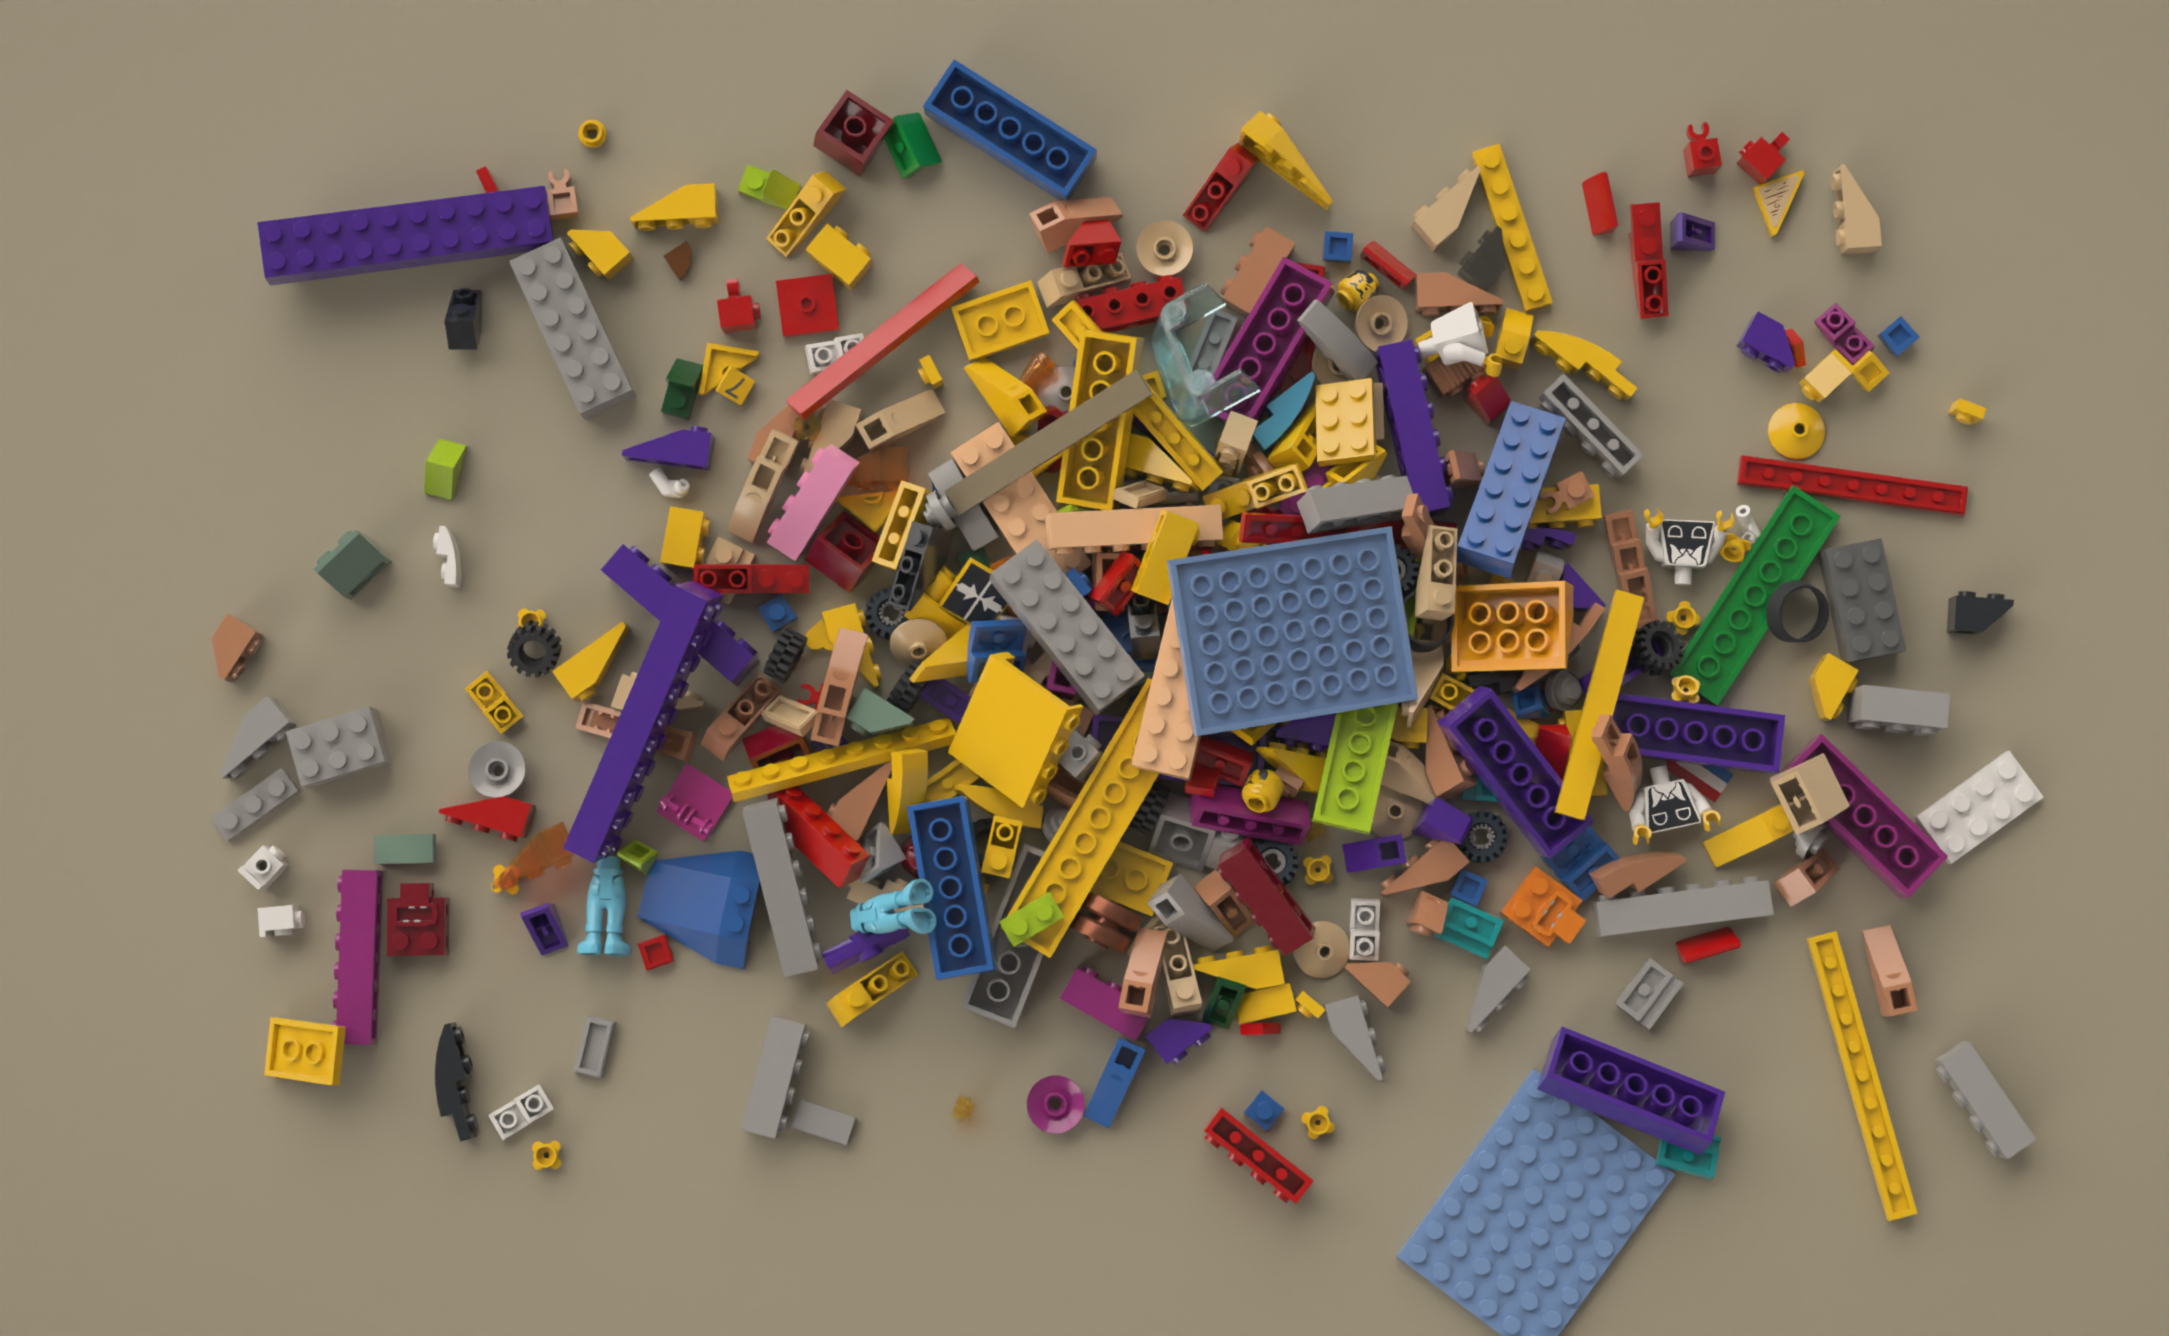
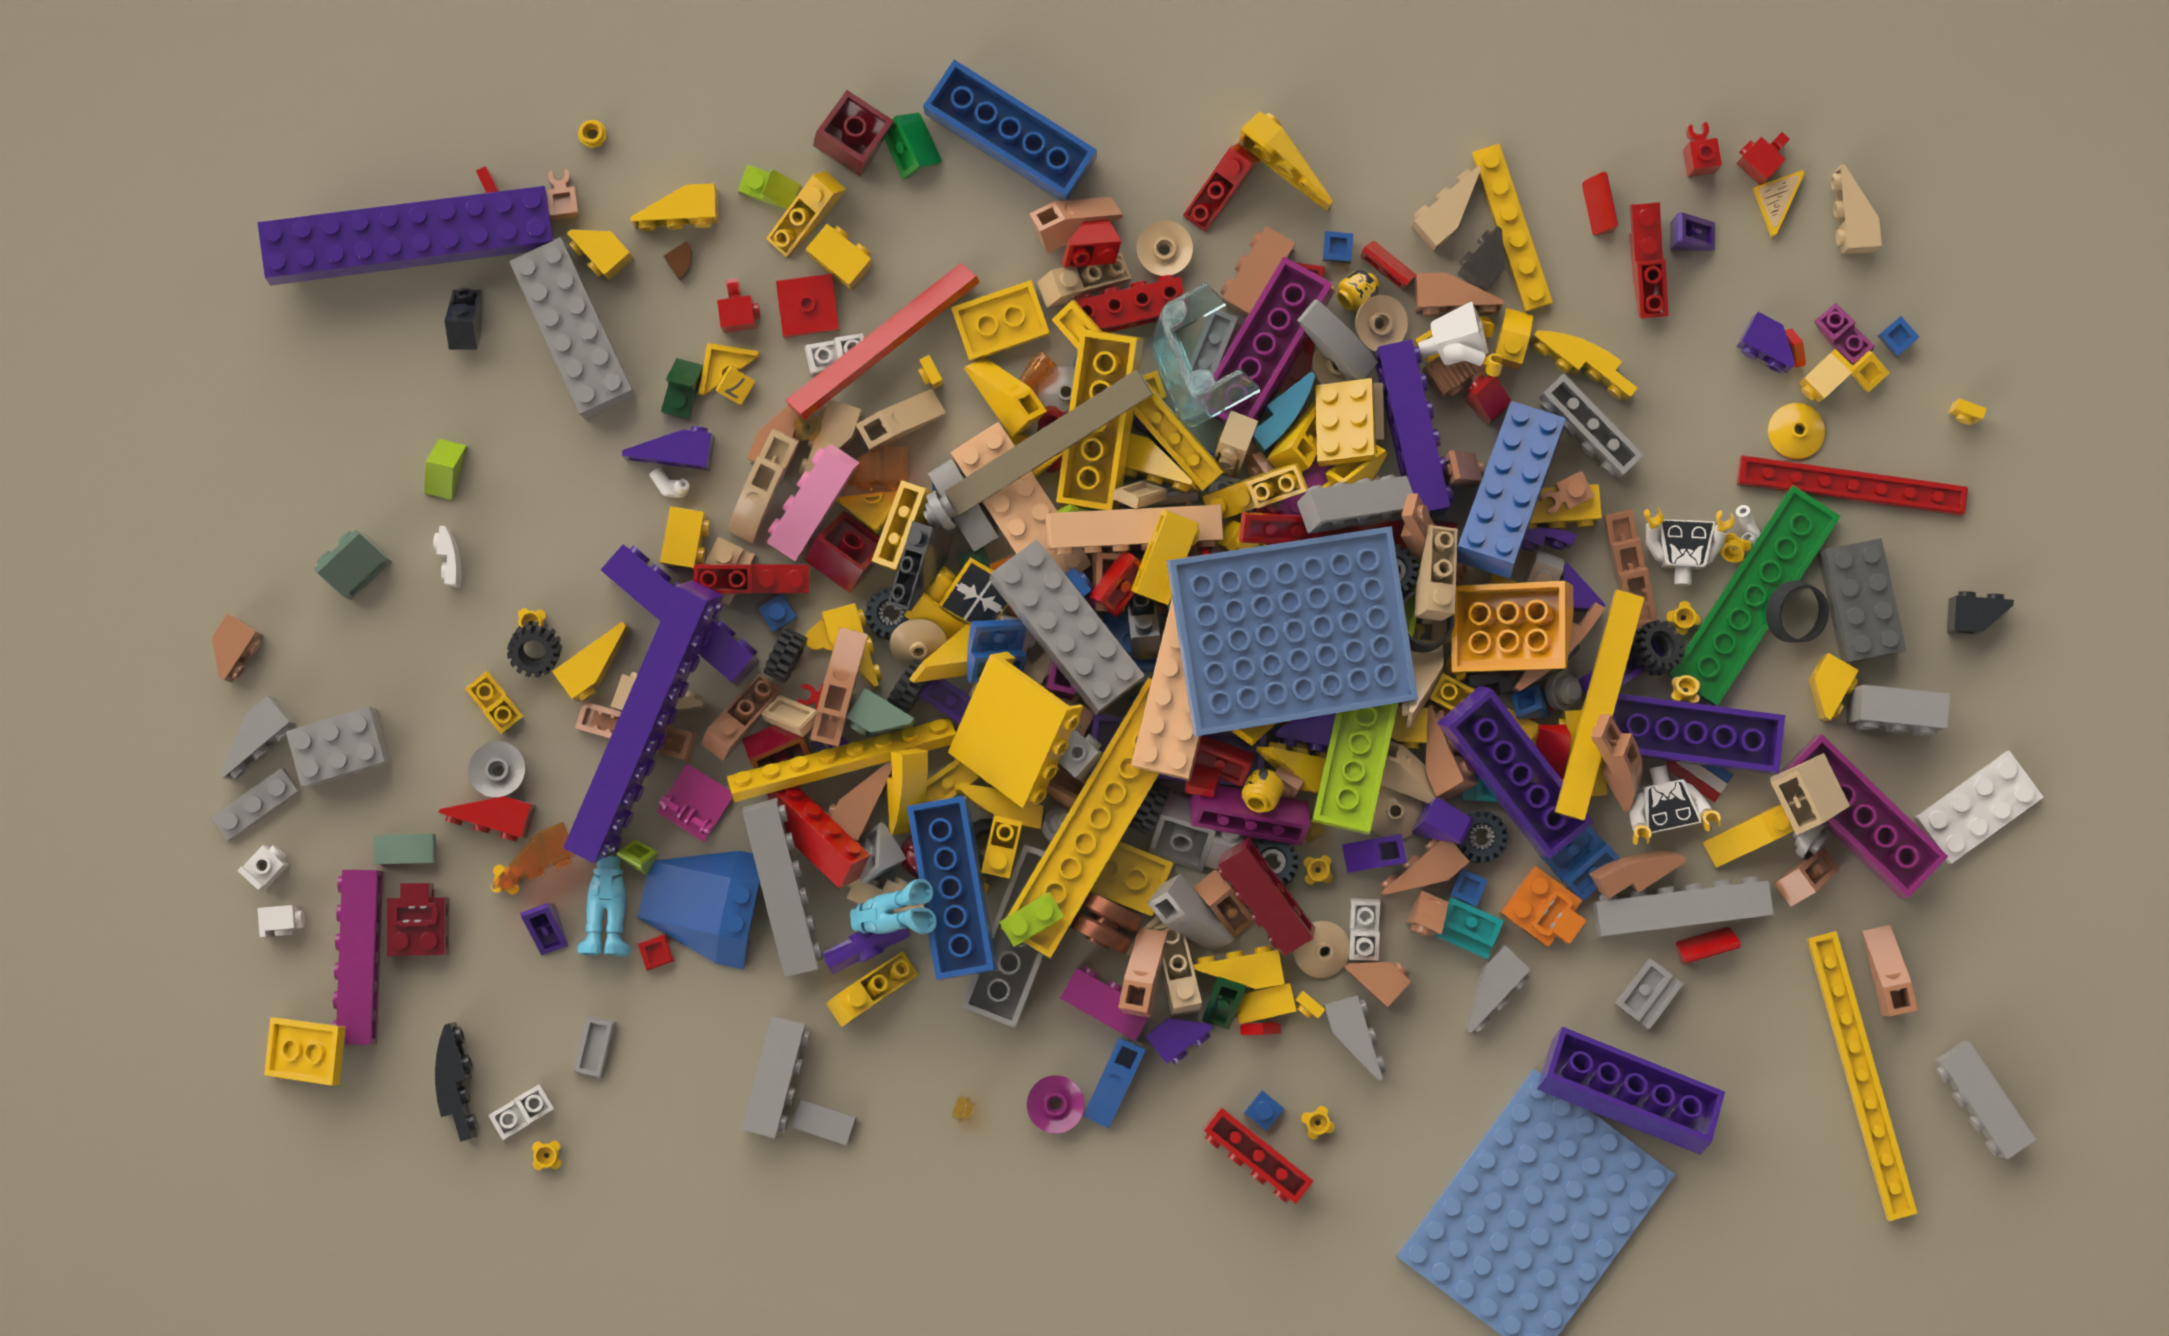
teal plate [1655,1135,1722,1180] -> none

